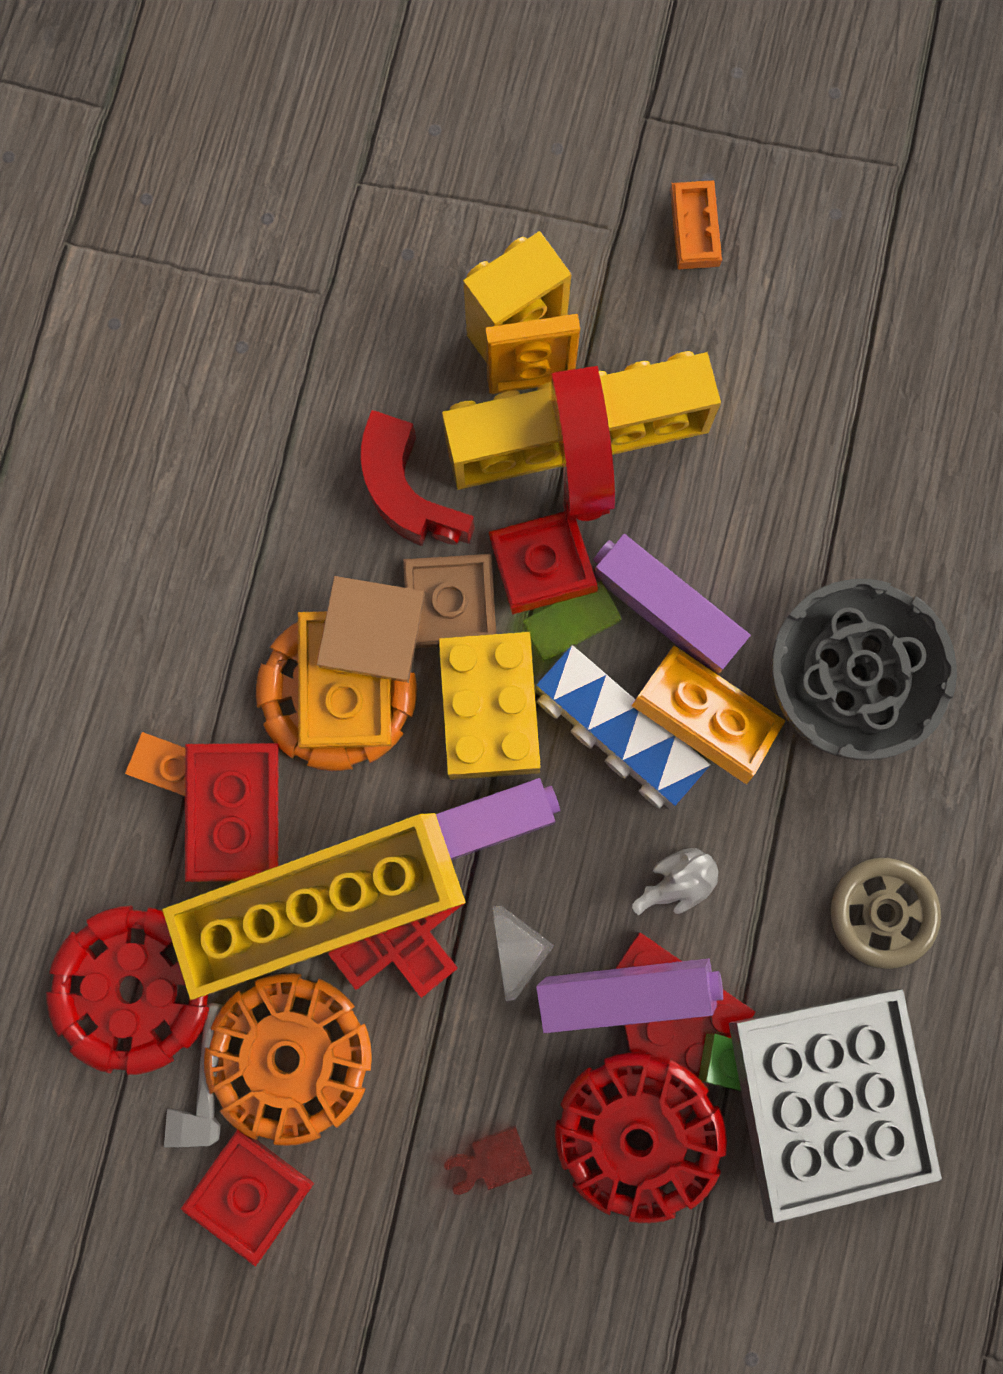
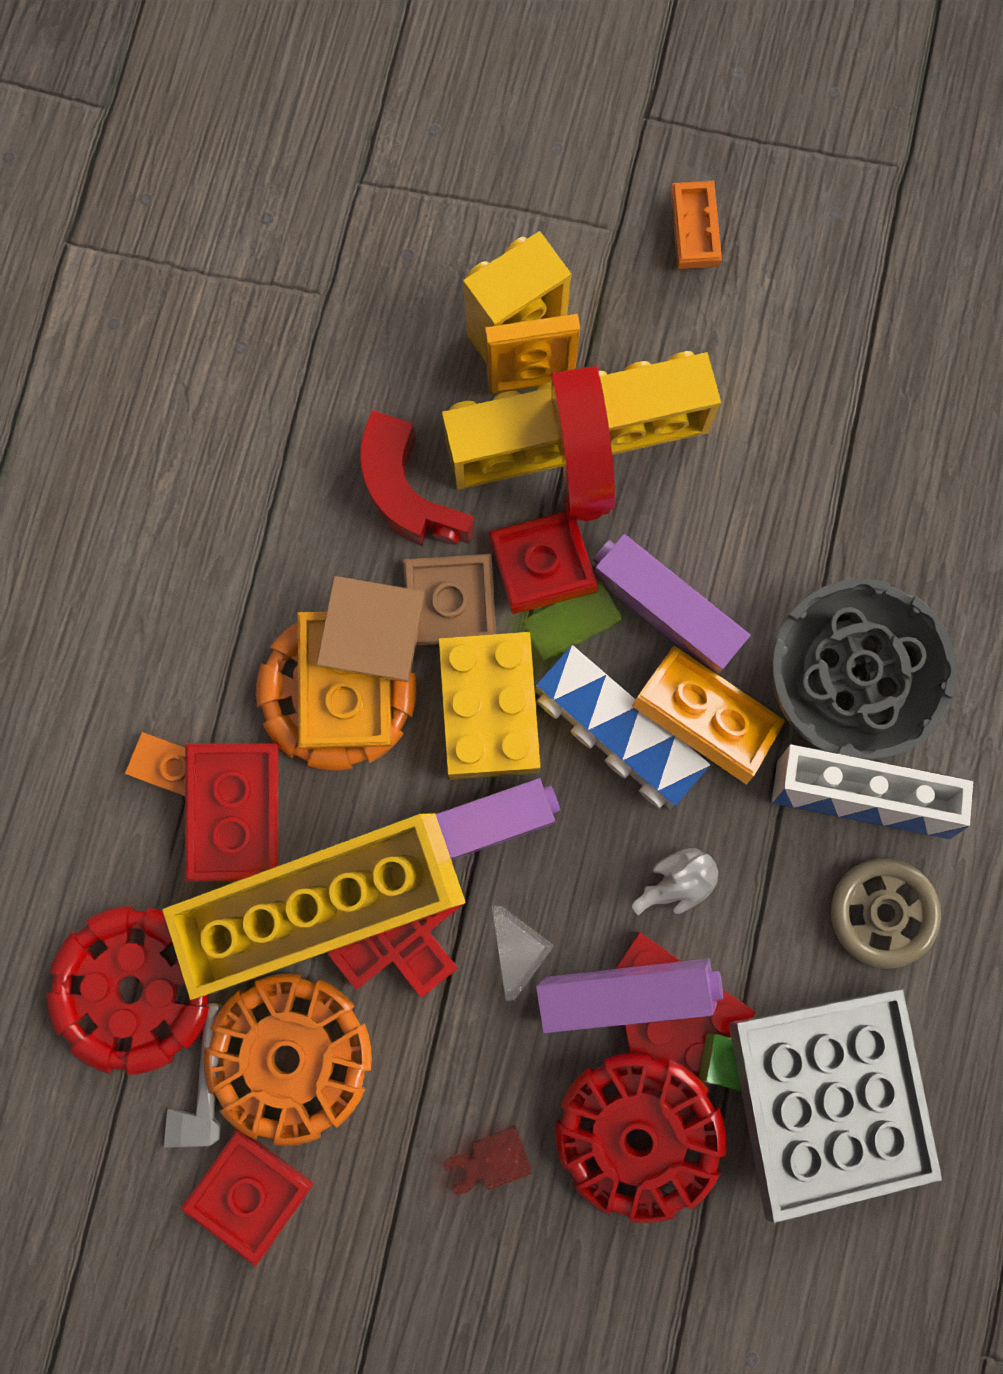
none -> white brick [772,744,973,839]

